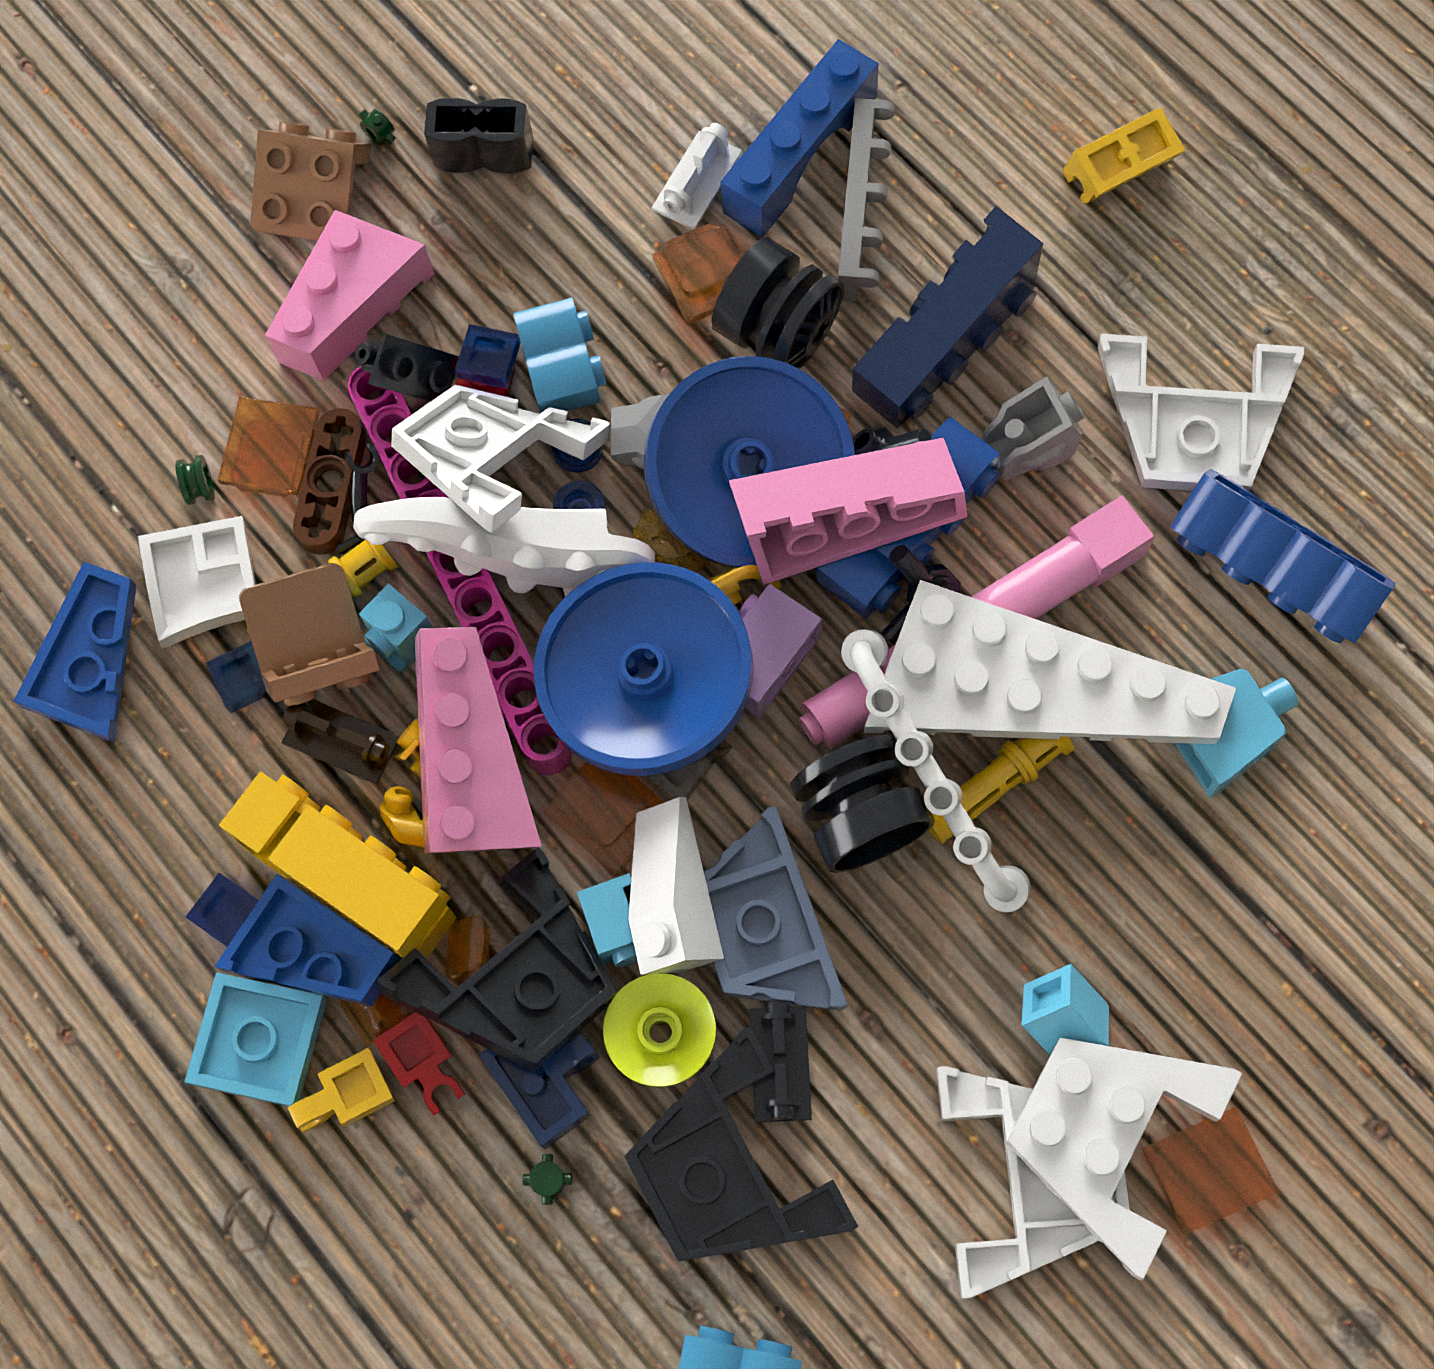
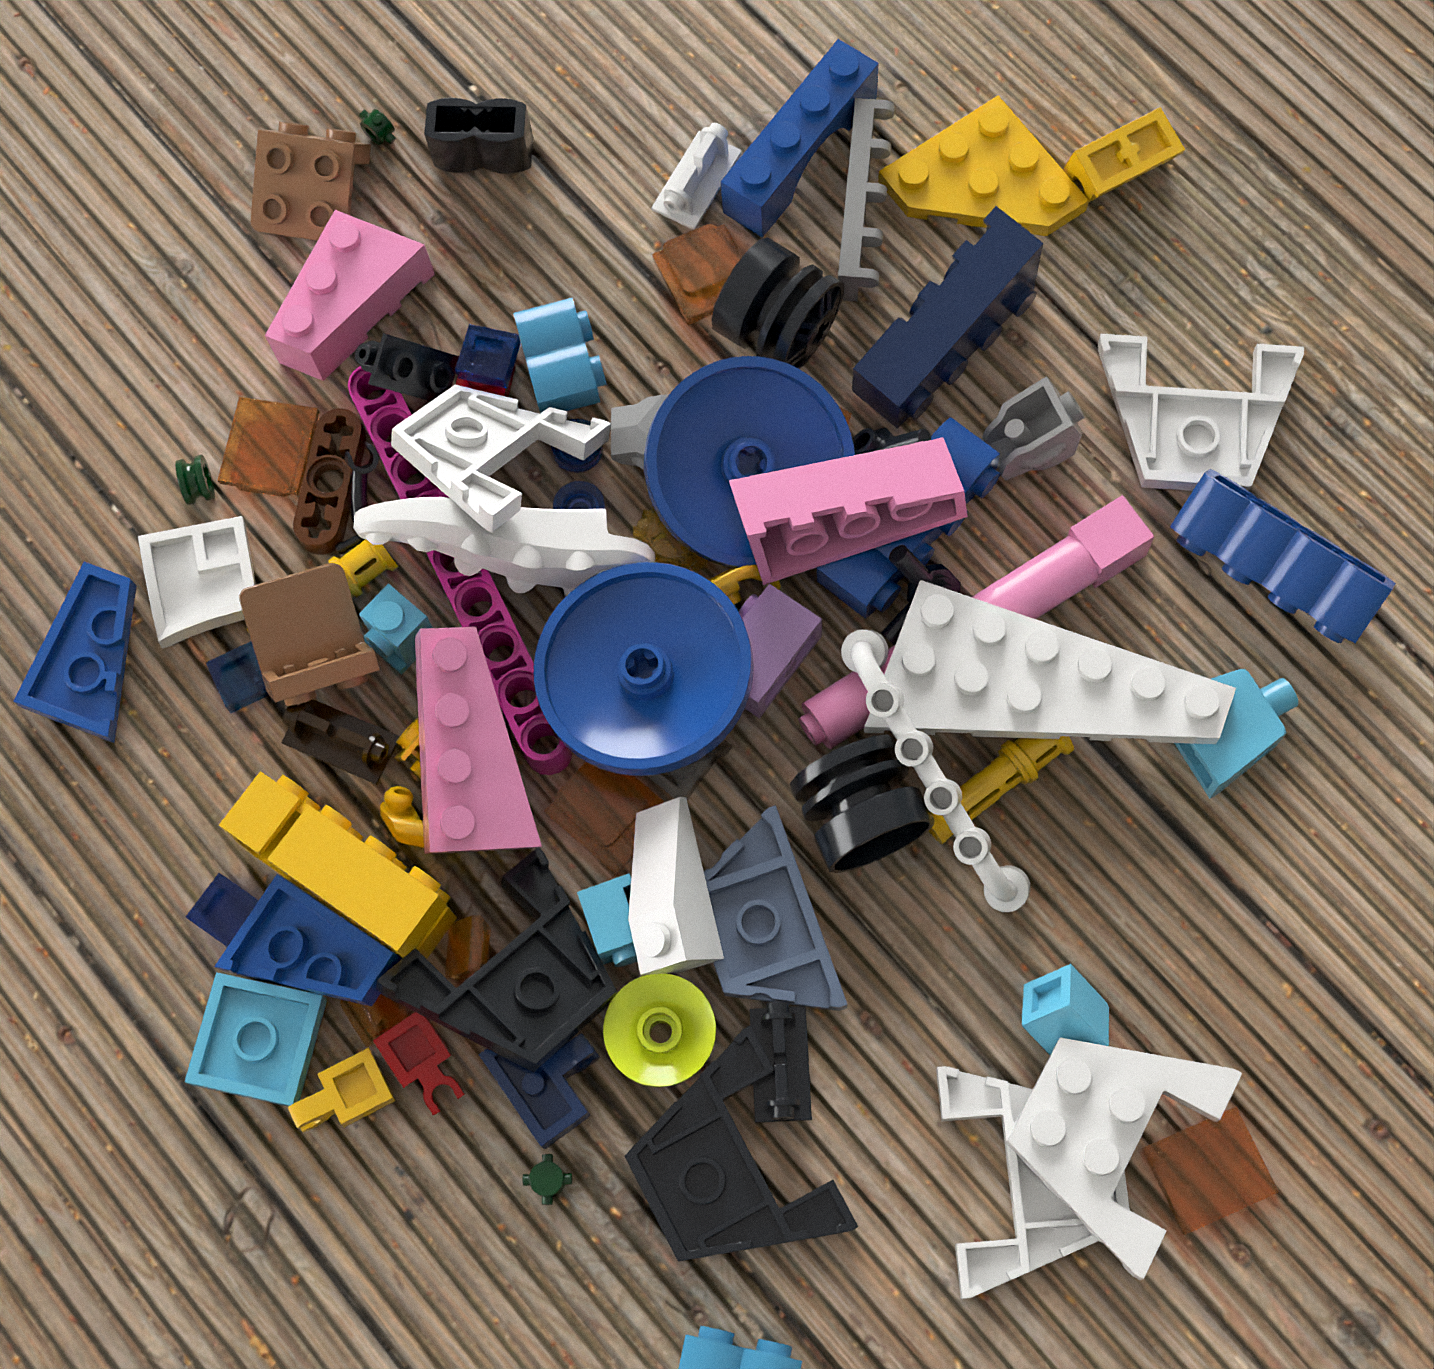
none -> yellow plate [878,95,1089,236]

